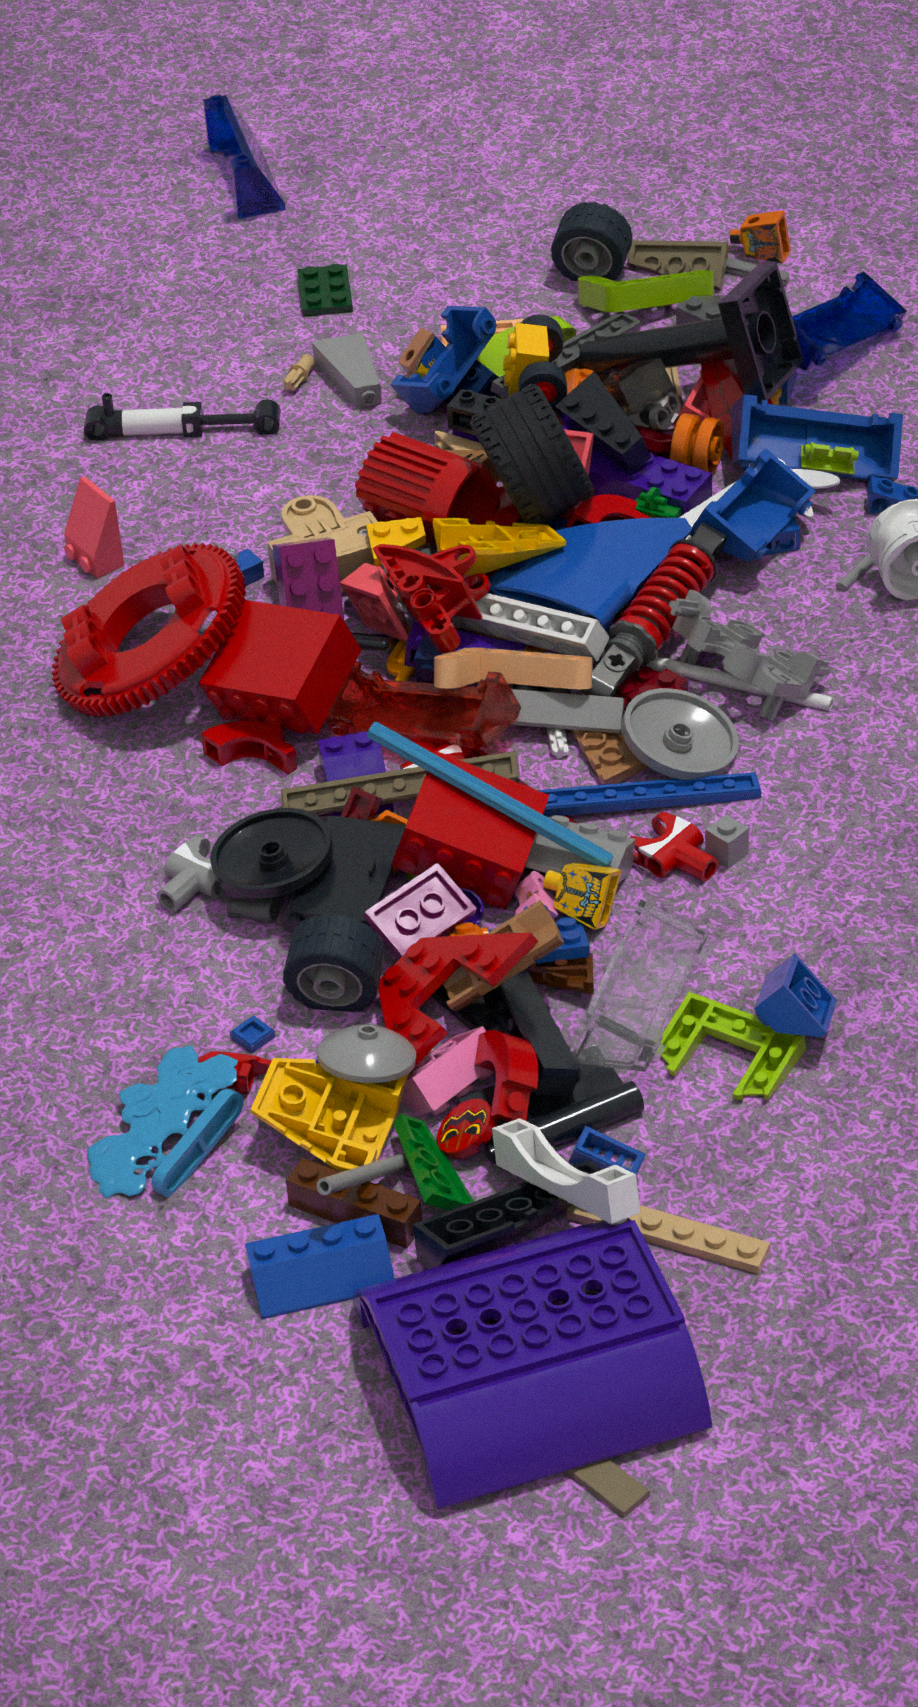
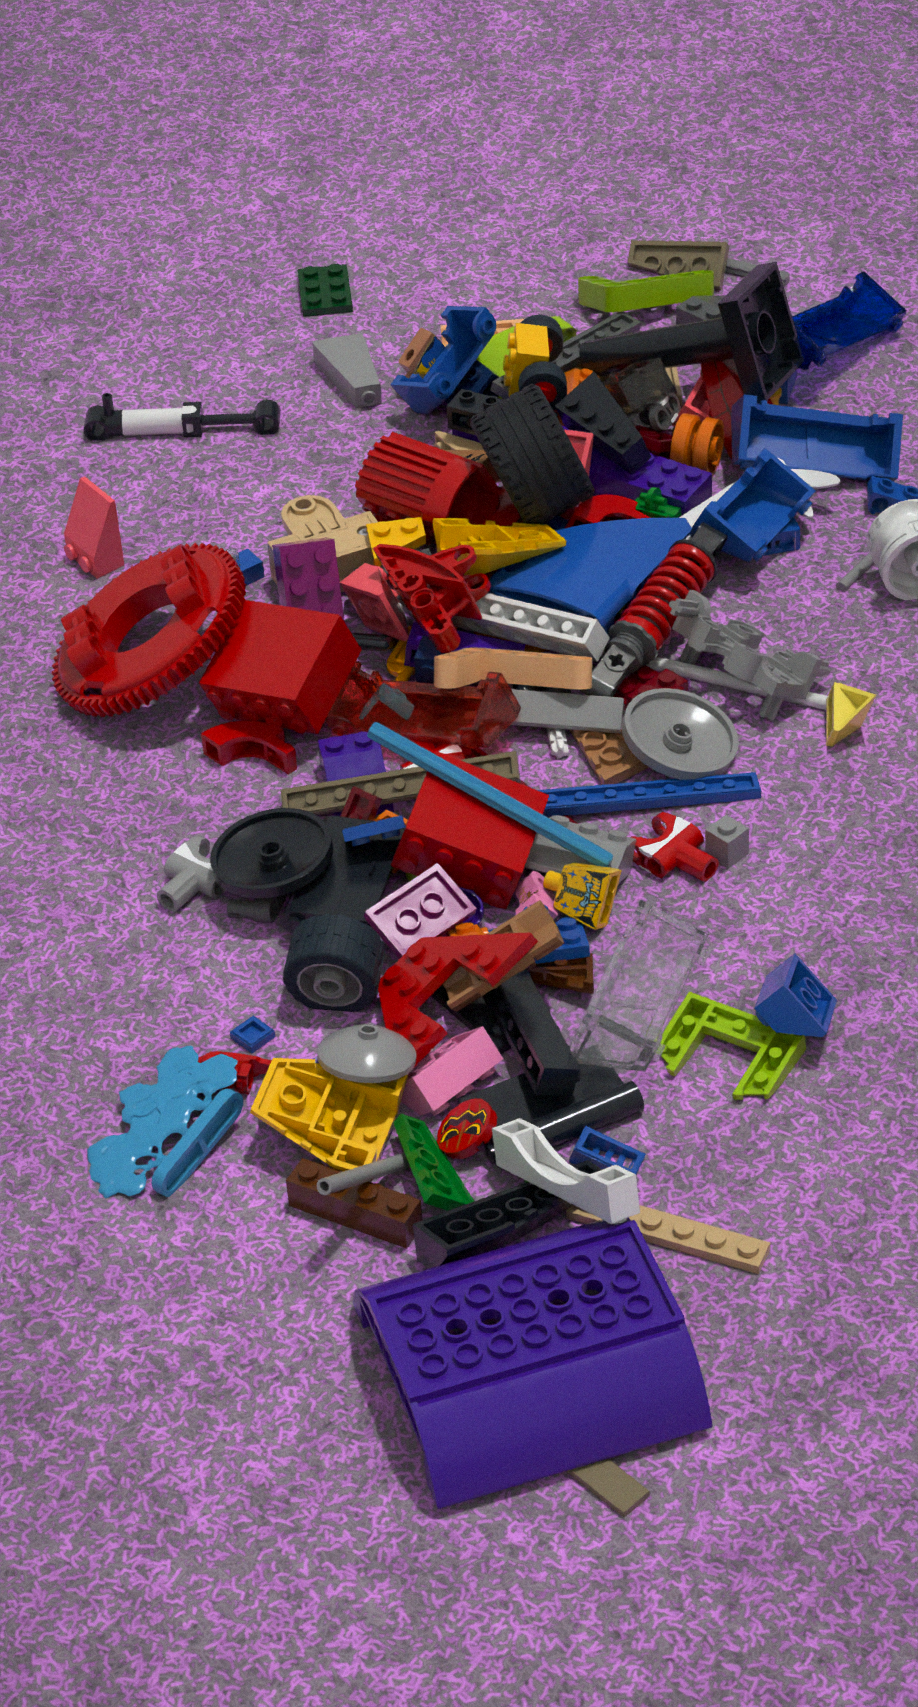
clear blue windscreen [203,95,286,219] -> none
blue slope [245,1214,394,1319] -> none
tan axle [282,354,316,391] -> none
red arch [474,1030,538,1122] -> none
black wheel [551,202,633,281] -> none
orange torso [730,210,791,263] -> none
lime hinge [800,442,859,475] -> none
none -> blue plate [342,815,405,846]
none -> clear light blue bracket [359,683,414,720]
none -> light yellow slope [826,682,876,746]

